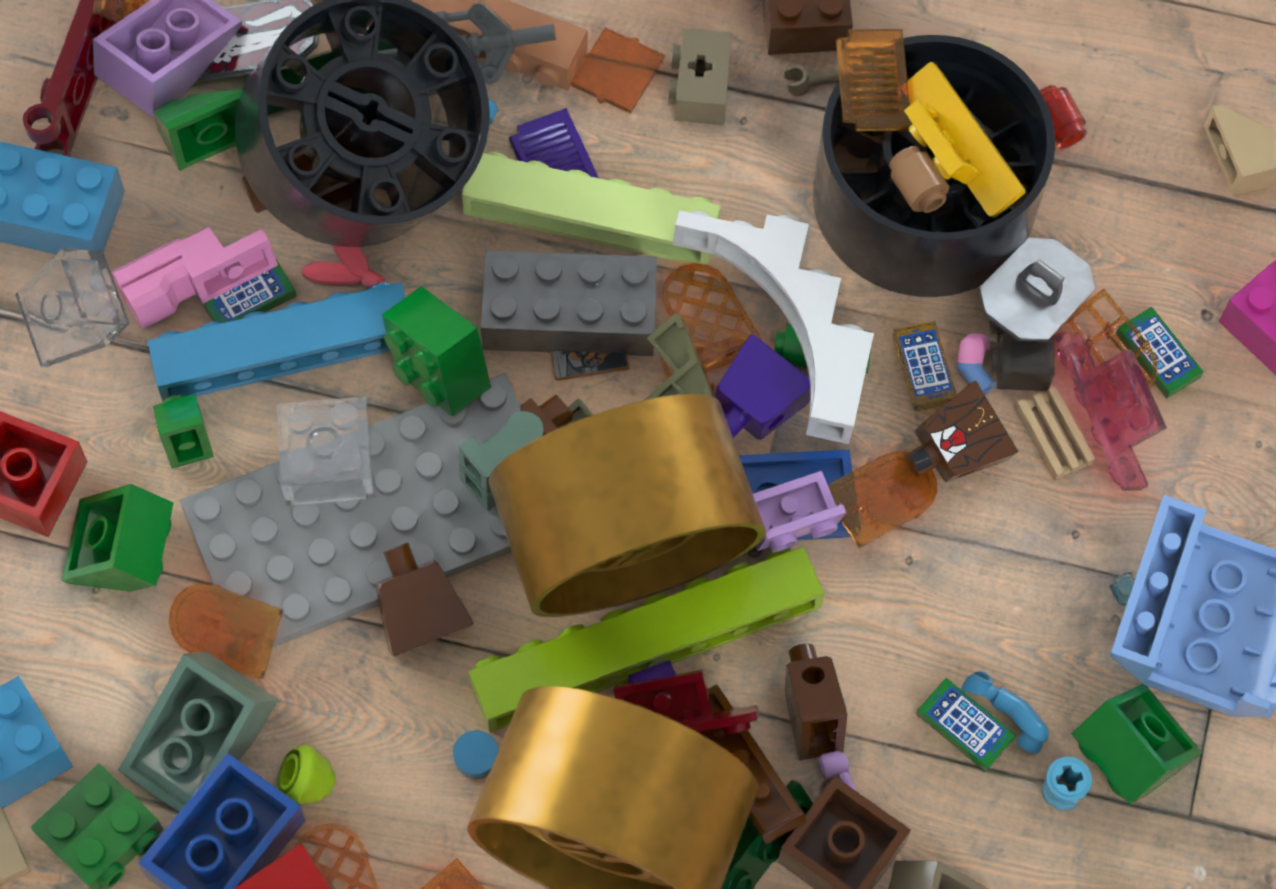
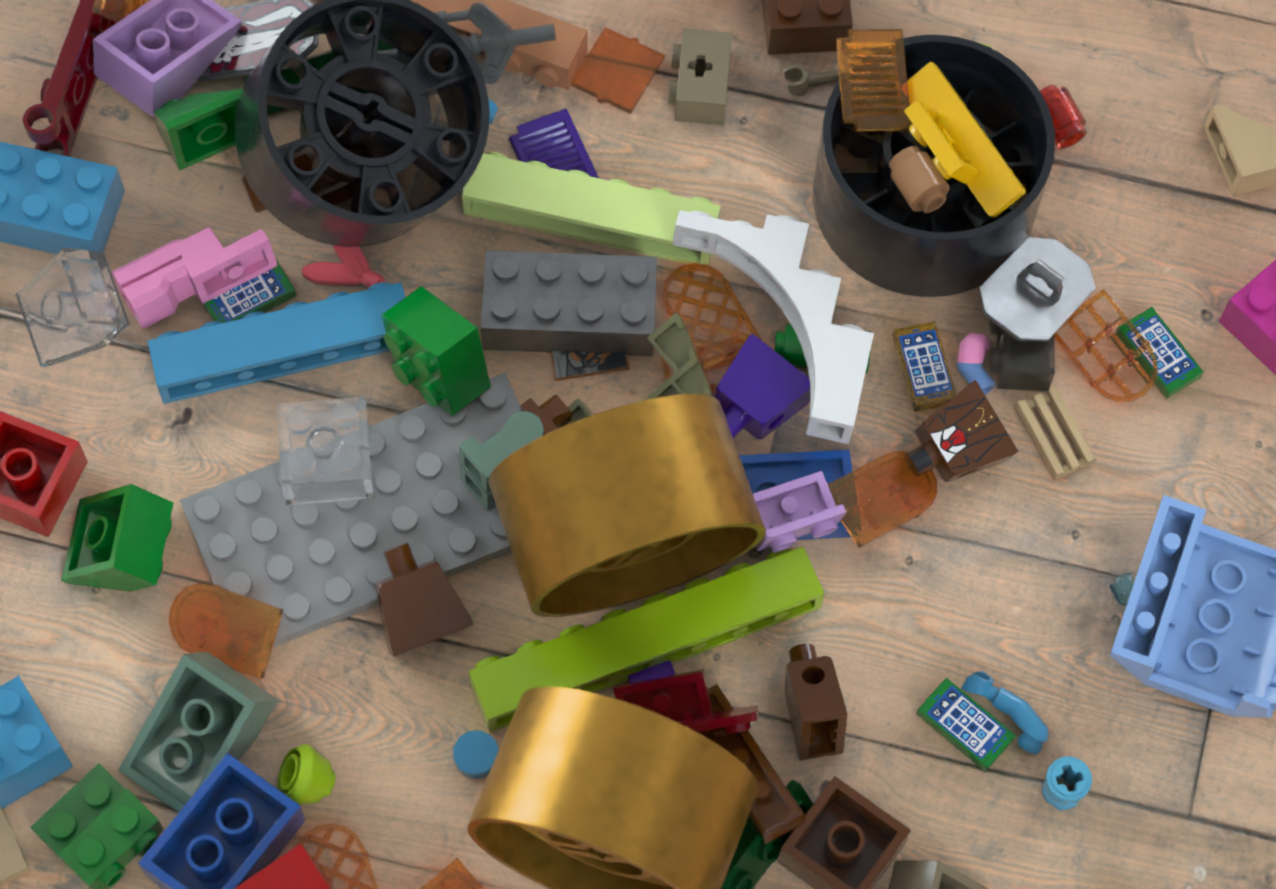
green slope [153,394,214,469] -> none
lavender hand [818,751,858,792] -> none
clear pink bracket [1054,331,1167,491] -> none
green slope [1071,684,1203,805] -> none

